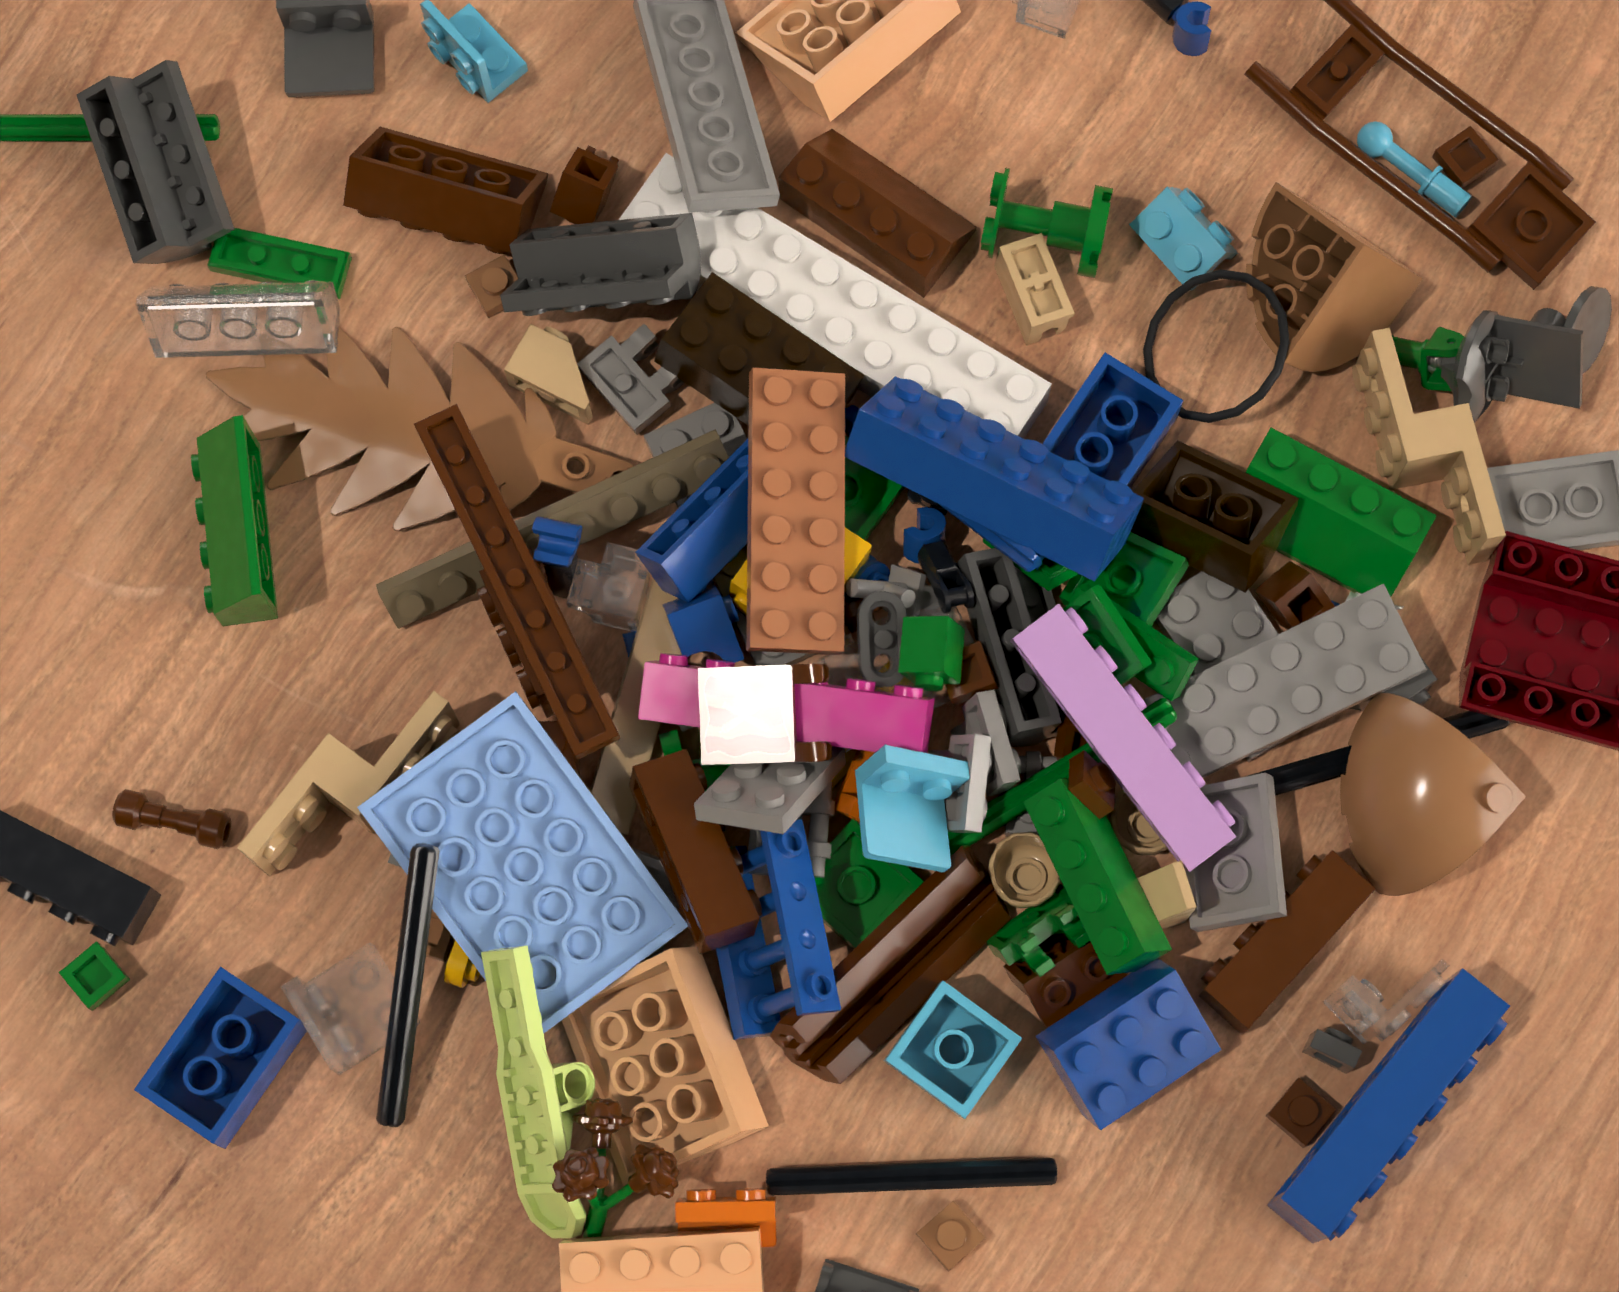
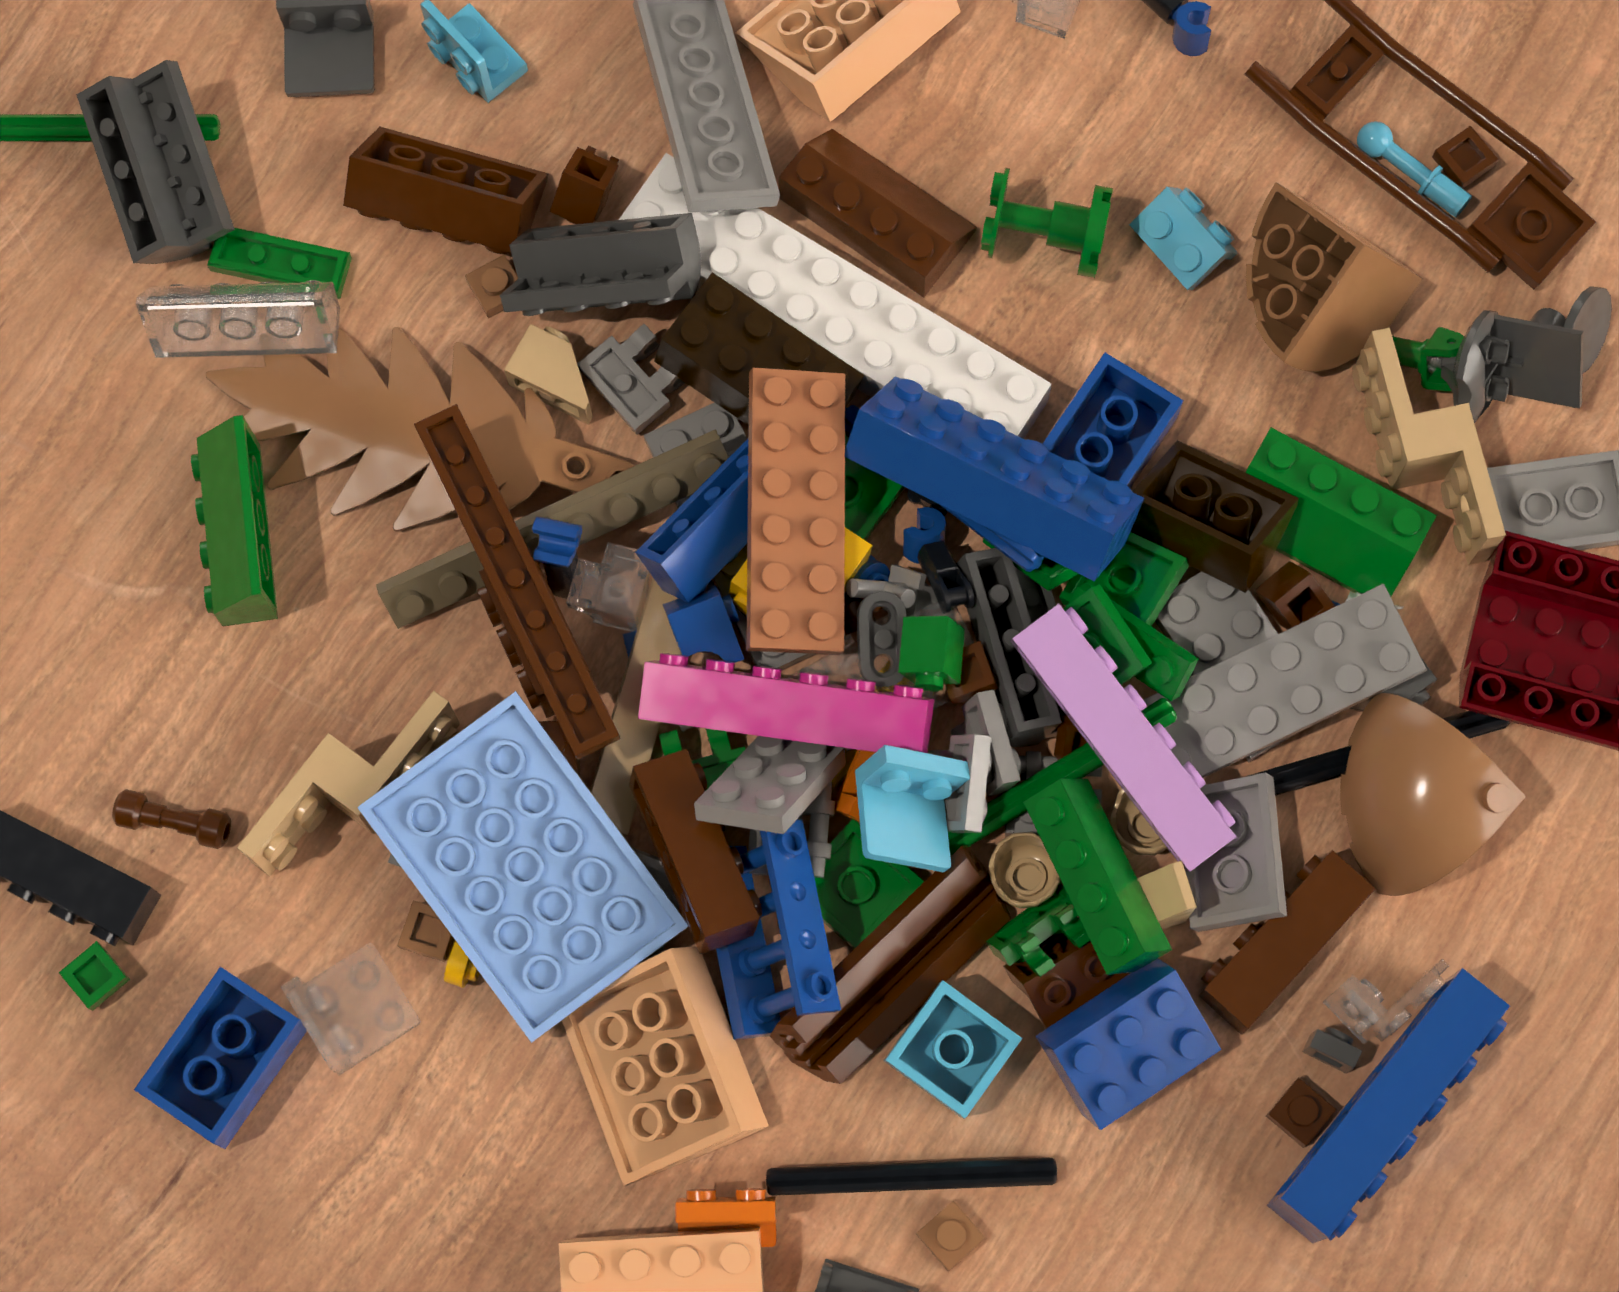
black axle [376,843,440,1127] -> none
yellowish green piece [481,945,595,1238] -> none
reddish brown plant [552,1098,679,1238] -> none
flag [698,663,832,765] -> none
tan hinge [994,233,1075,346] -> none
reddish brown plate [1068,750,1116,819] -> none
black piece [1143,269,1290,423] -> none

